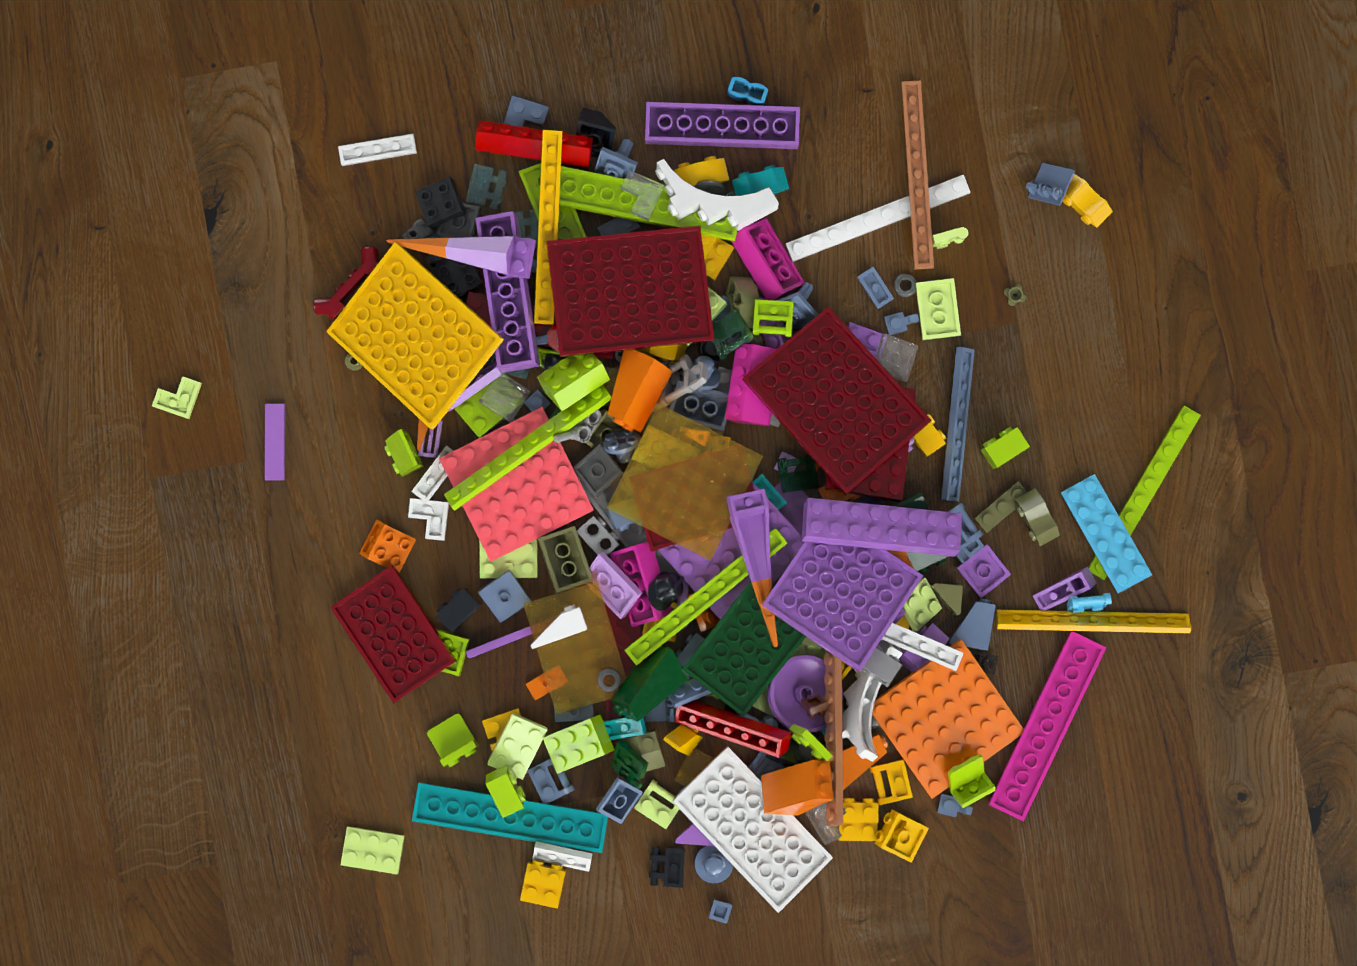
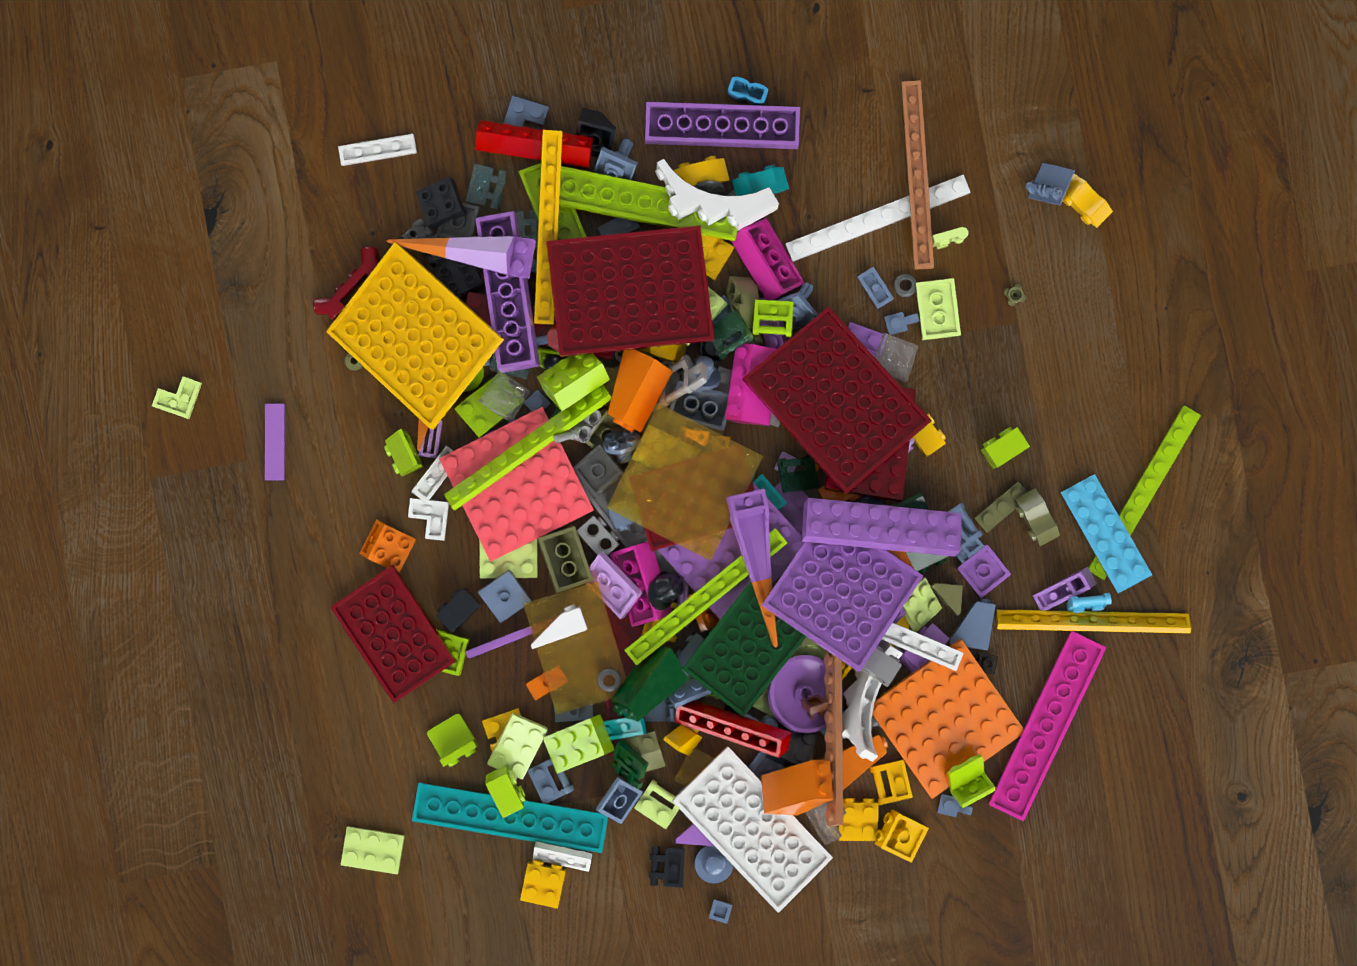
beam [448,361,503,412] -> none
clear plate [621,170,664,221] -> none
lime plate [789,724,833,761] -> none
sand blue plate [941,347,975,502] -> none

